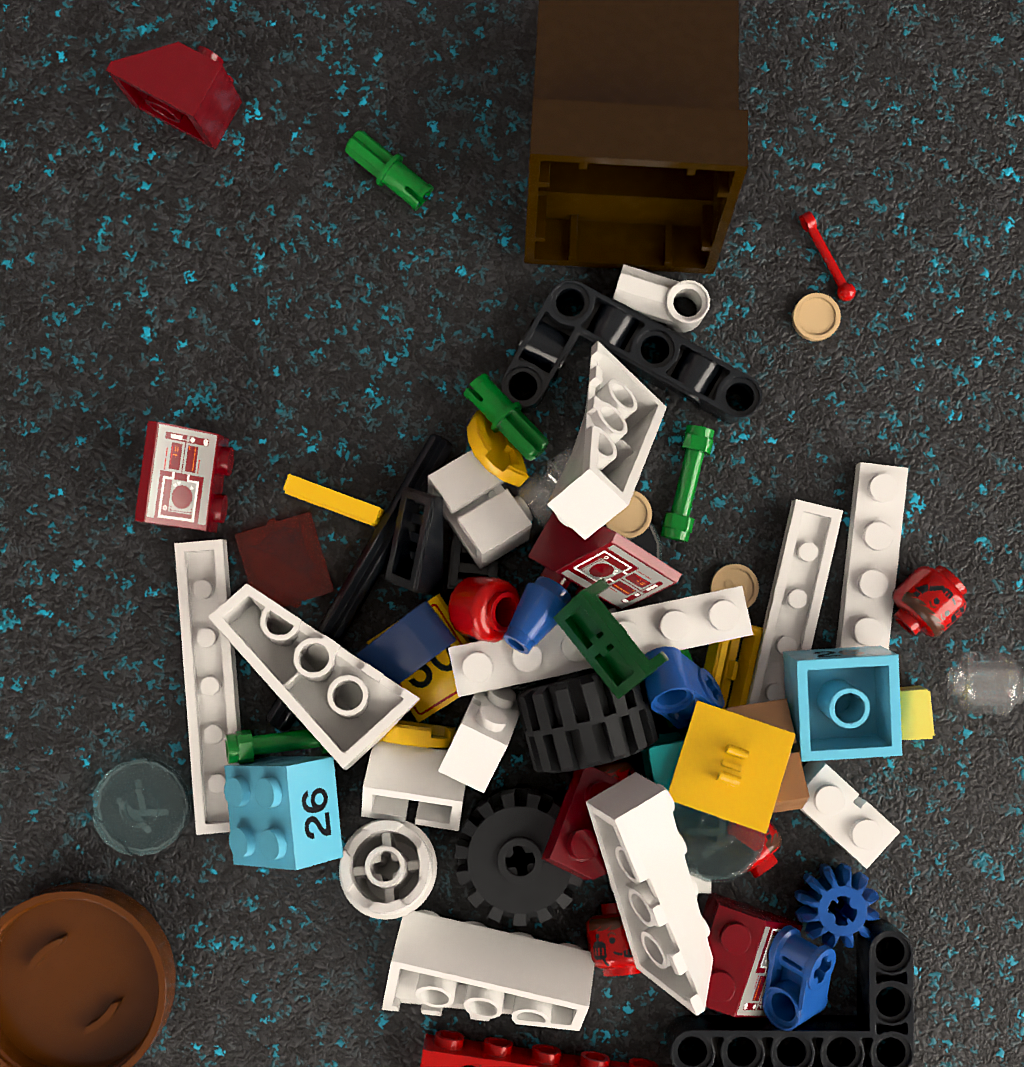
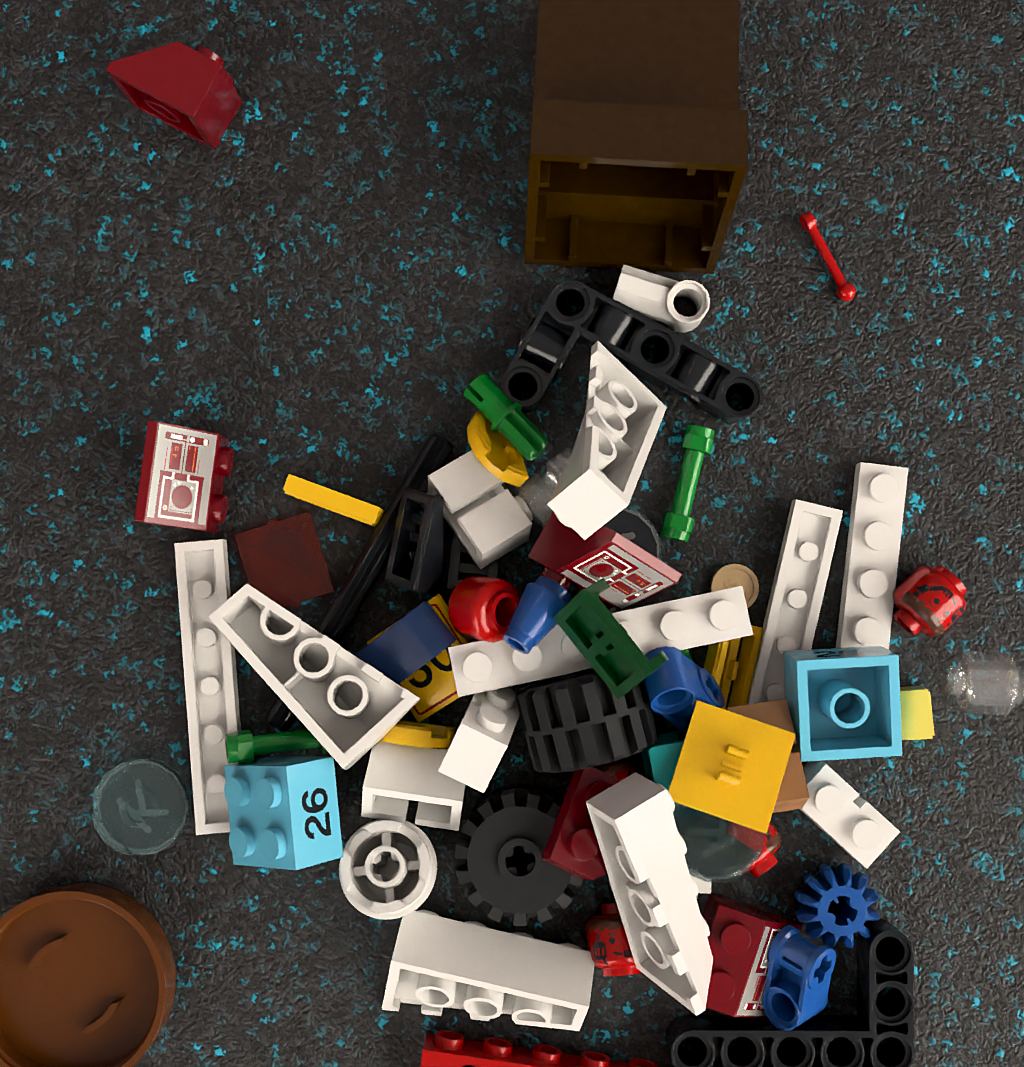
green axle [345,130,434,211] -> none
tan piece [605,491,652,538] -> none
tan piece [792,293,841,341] -> none

